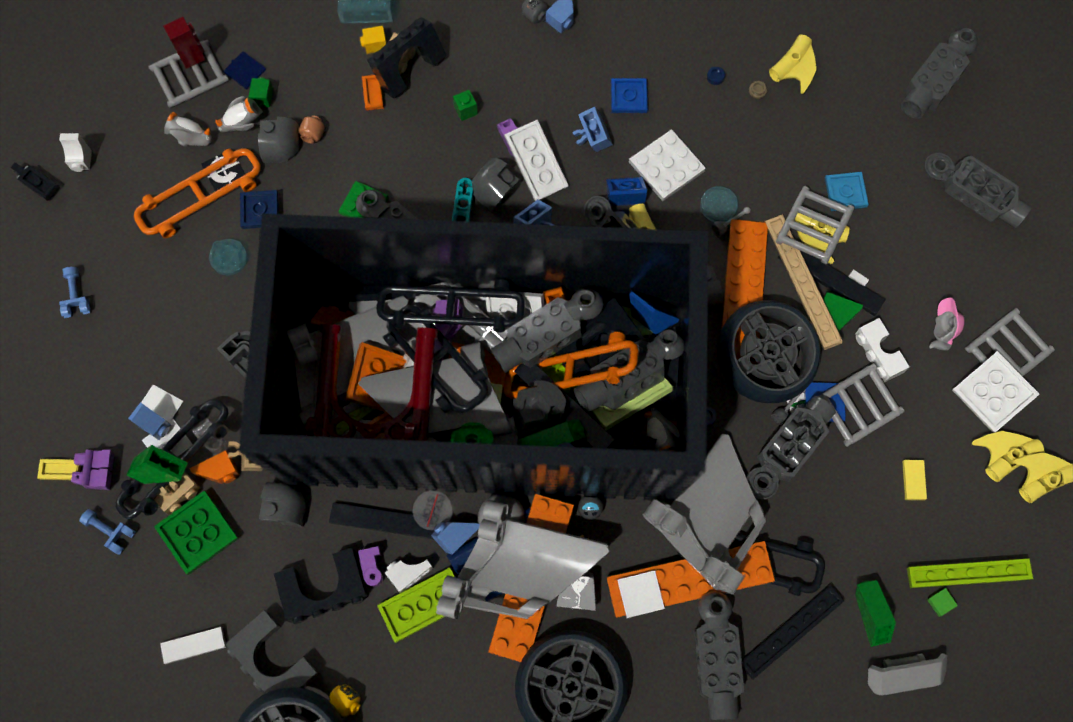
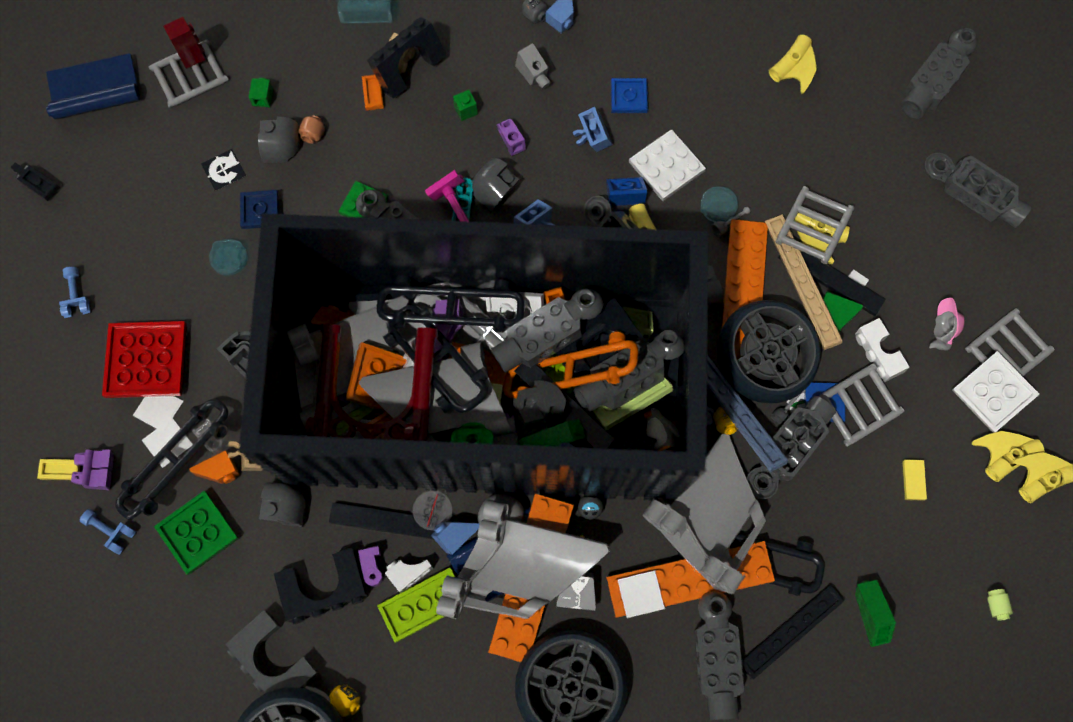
white arch [59,133,92,172] -> none
green slope [127,445,188,484] -> none
medium blue slope [128,402,171,440] -> none
orange bar [134,148,261,239] -> none
tan brick [154,471,200,515] -> none
white tile [160,627,226,664] -> none
light grey animal [164,112,212,146] -> none
animal [215,96,262,132] -> none
clear blue piece [223,51,266,90] -> none
yellow brick [360,26,386,54] -> none
white tile [504,120,568,201] -> none
blue slope [630,291,680,335] -> none
dark blue tile [707,66,725,85] -> none
dark tan plate [749,81,767,99] -> none
dark azure tile [825,172,869,211] -> none
light grey piece [868,653,947,695] -> none
lime plate [907,559,1033,588] -> none
bright green tile [927,588,958,617] -> none
none -> dark blue door [46,53,140,119]
none -> red plate [102,321,187,398]
none -> dark pink piece [425,170,469,222]
none -> light grey torso [515,43,550,89]
none -> sand blue tile [707,355,788,472]
none -> yellow head [713,406,737,435]
none -> yellowish green brick [987,589,1013,621]

